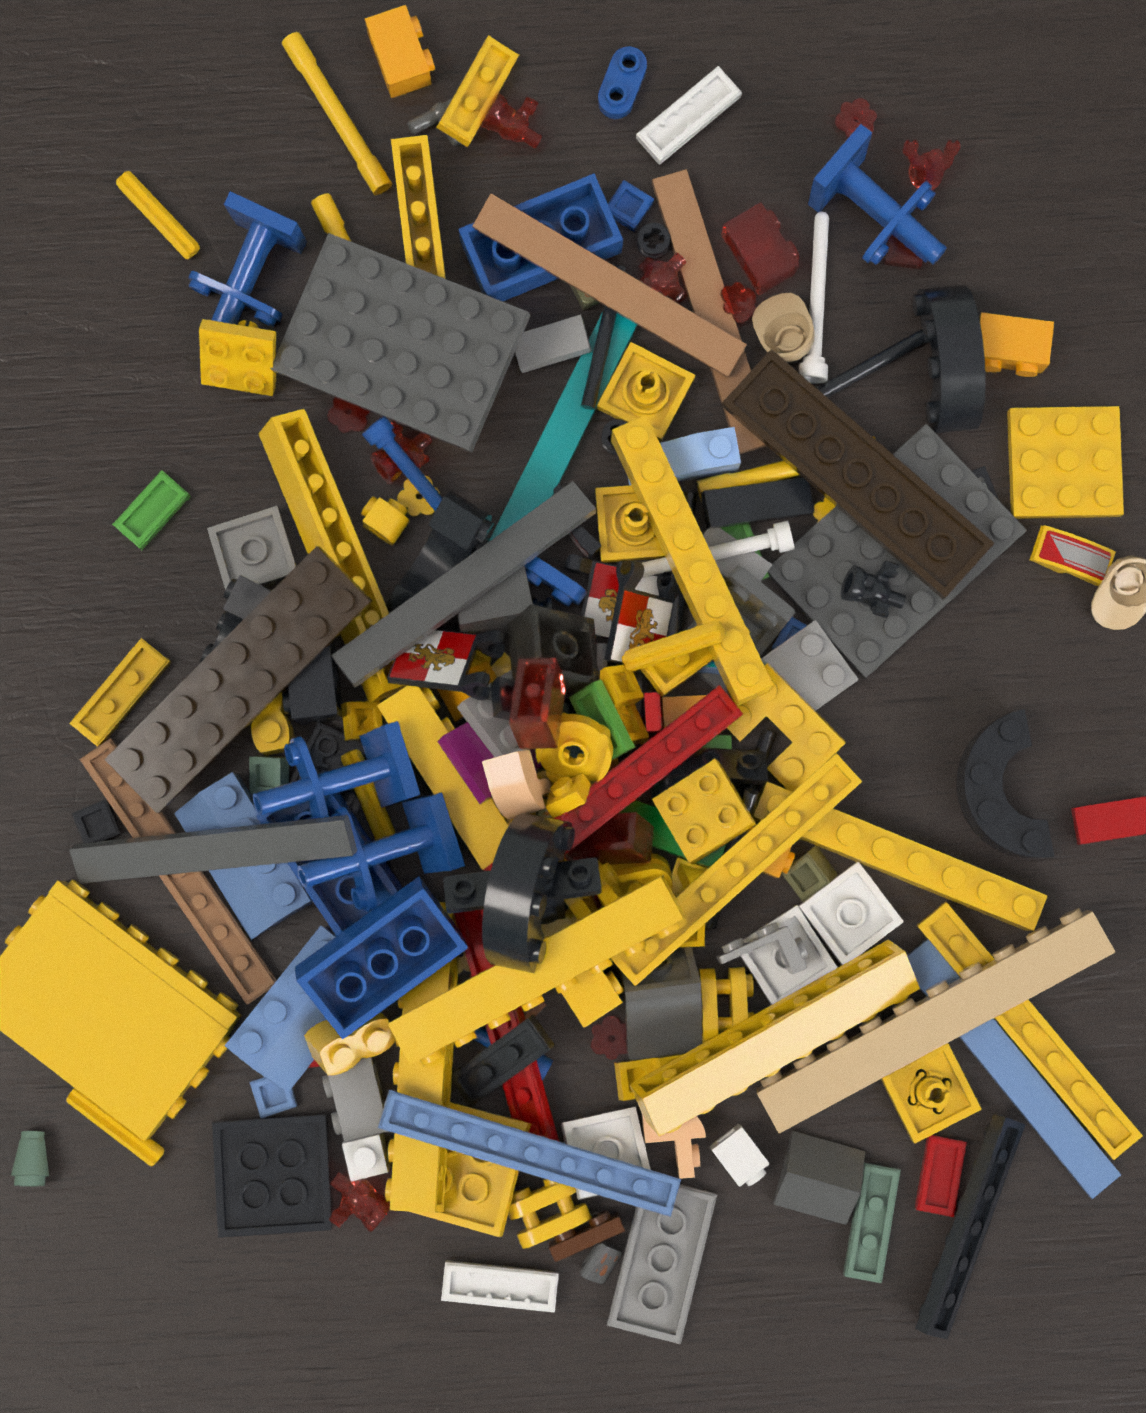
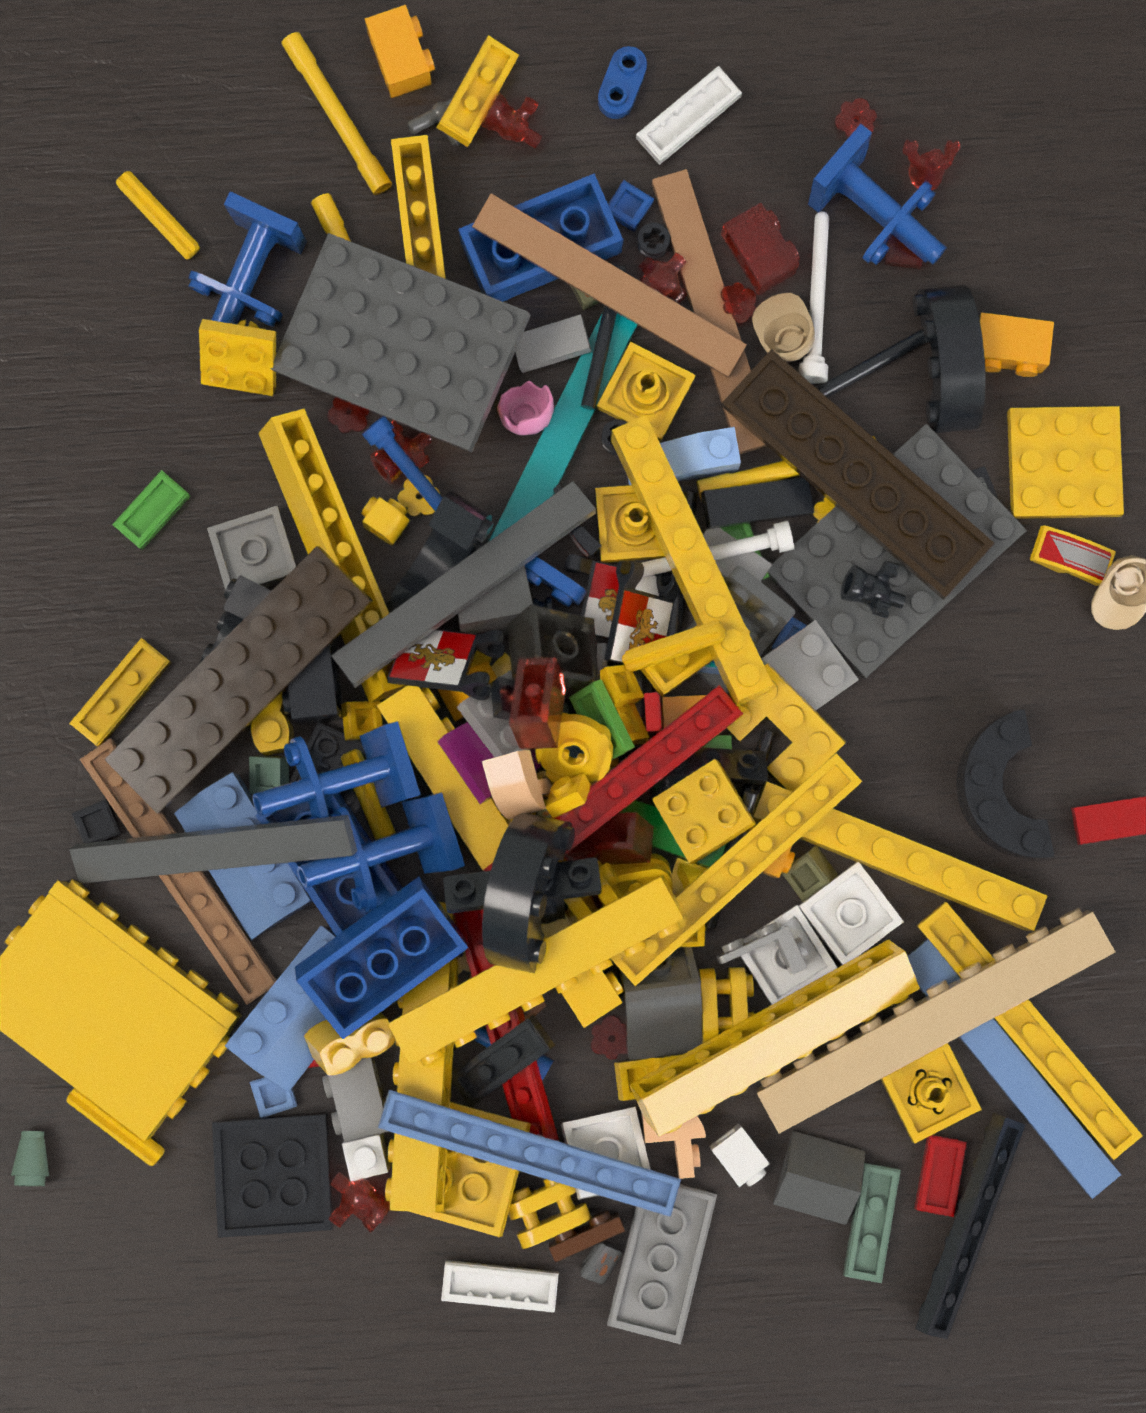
none -> bright pink hair [497,381,554,435]

